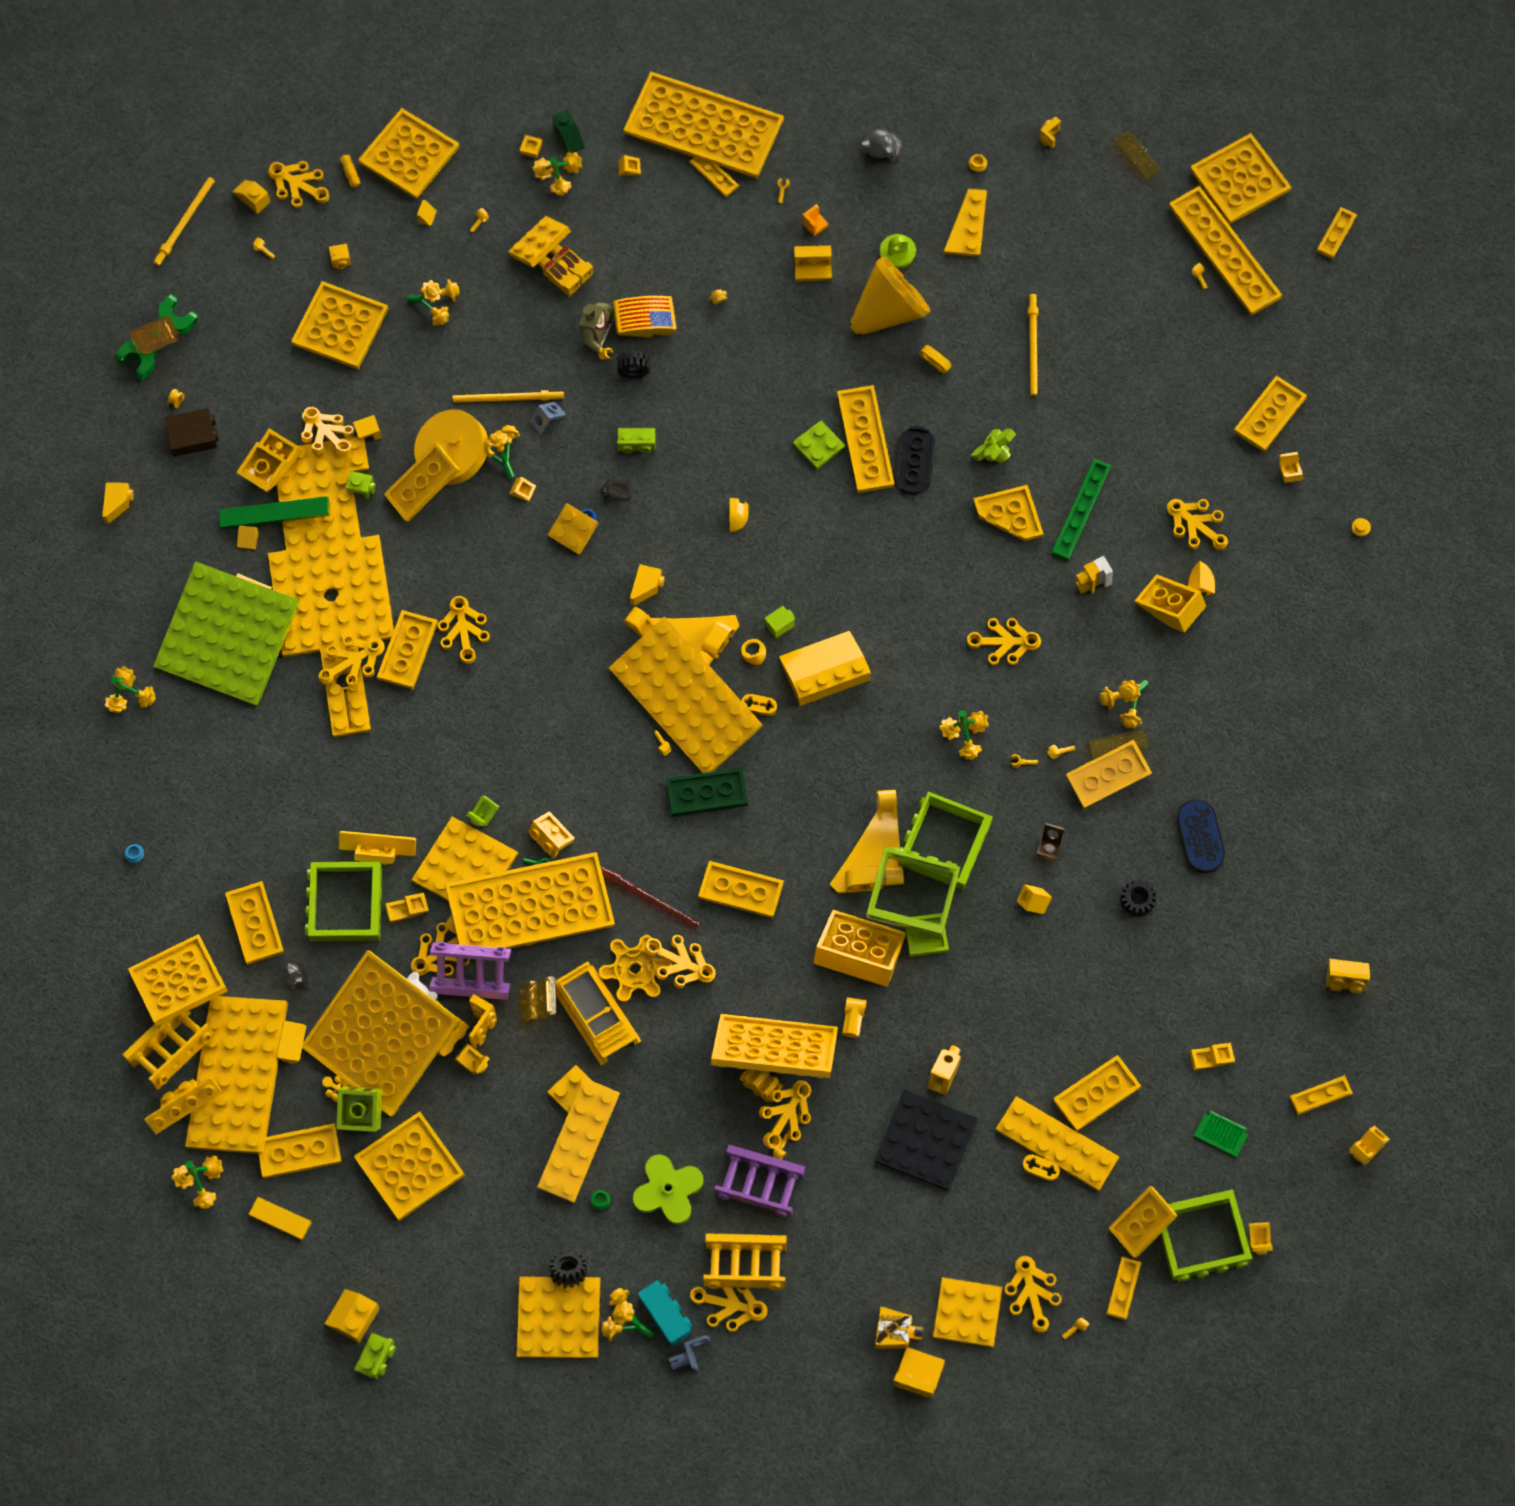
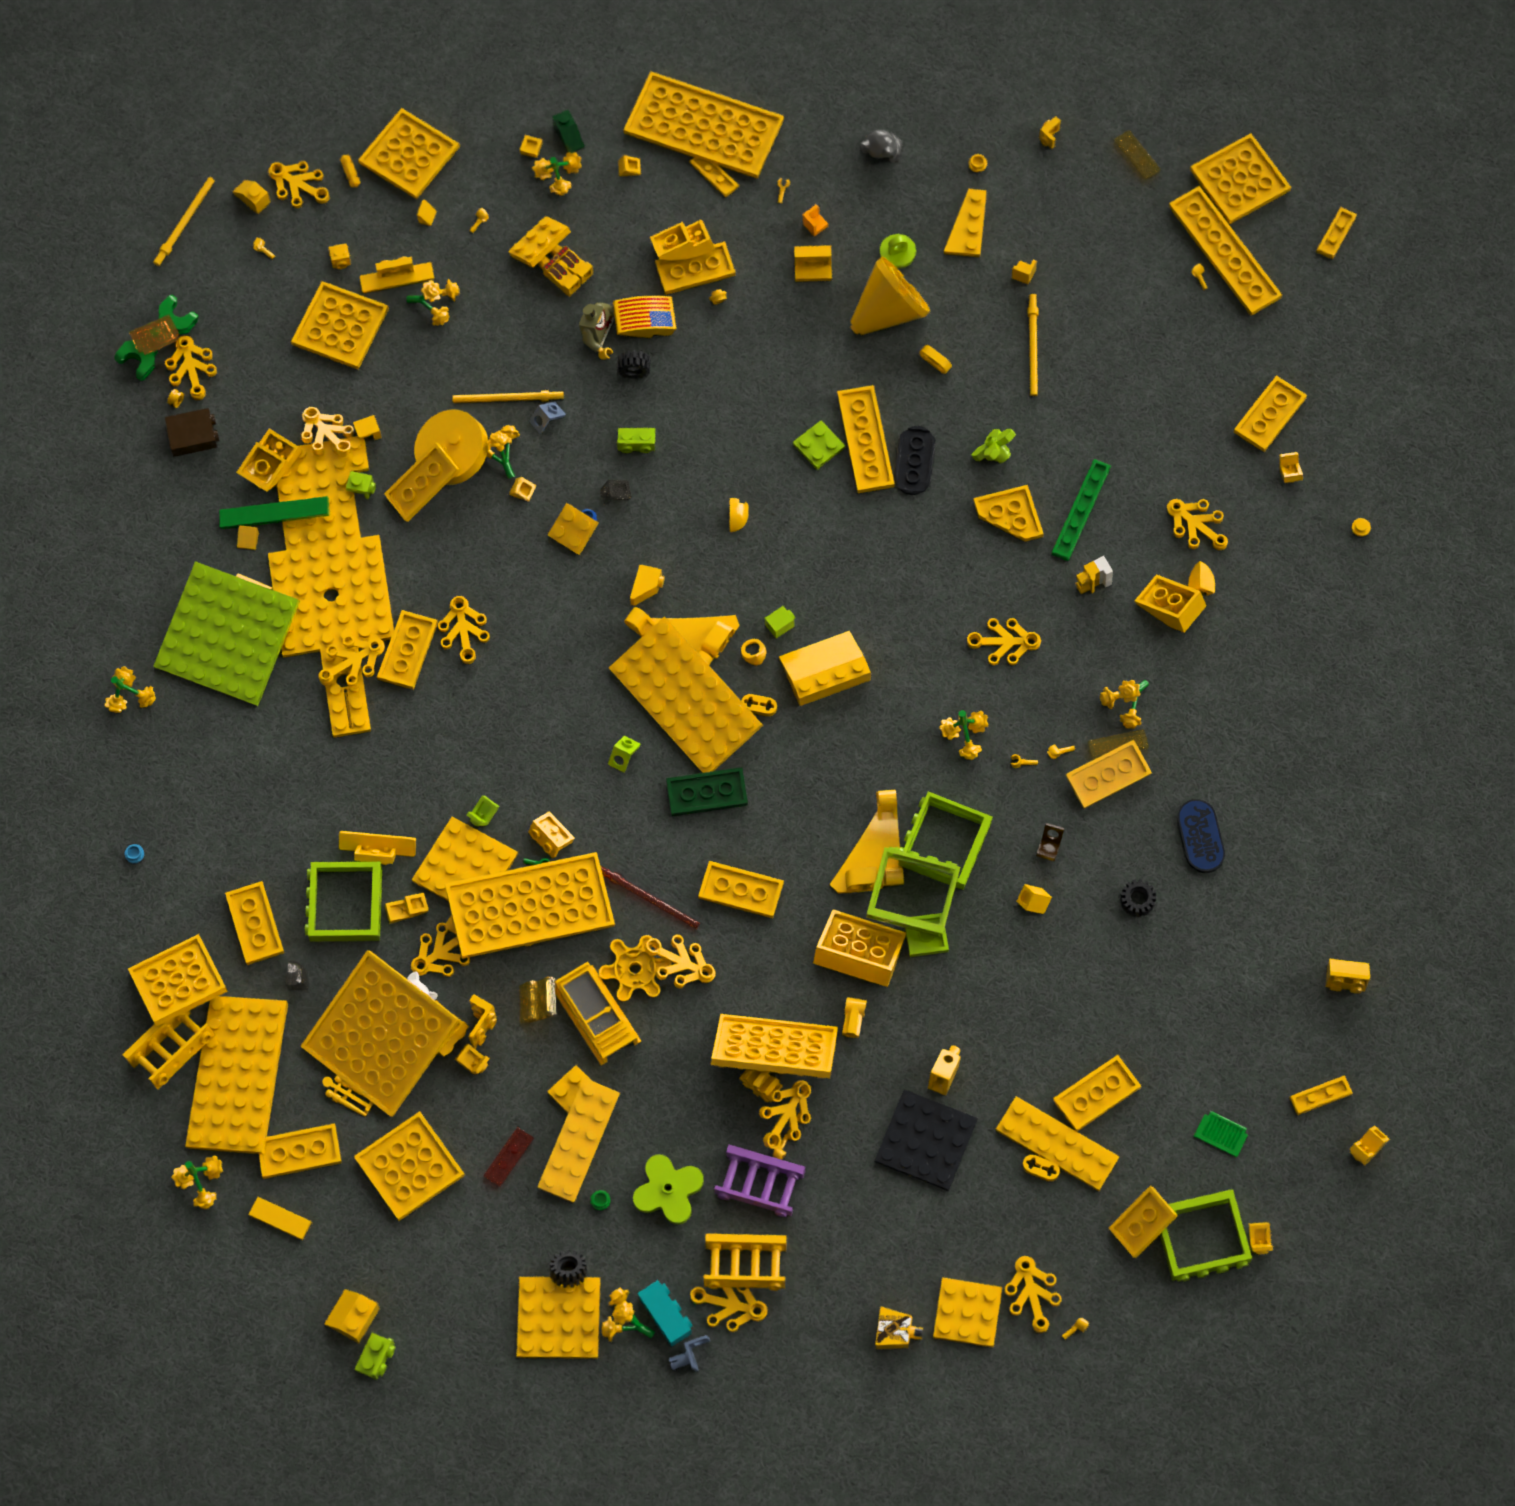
yellow slope [102,483,134,524] -> none
yellow bracket [144,1076,222,1134] -> none
yellow slope [275,1021,306,1064] -> none
lime brick [337,1086,382,1132] -> none
medium lavender fence [429,942,511,1000] -> none
yellow hand [654,731,671,756] -> none
yellow bracket [894,1348,945,1399] -> none
yellow tile [1106,1257,1141,1320] -> none
yellow slope [1189,1043,1235,1071] -> none
none -> yellow plant [165,336,217,400]
none -> yellow bracket [360,257,434,293]
none -> clear red tile [483,1127,534,1187]
none -> lime bracket [608,736,641,772]
none -> yellow slope [650,219,715,260]
none -> yellow plate [655,242,735,295]
none -> yellow panel [1012,260,1037,284]

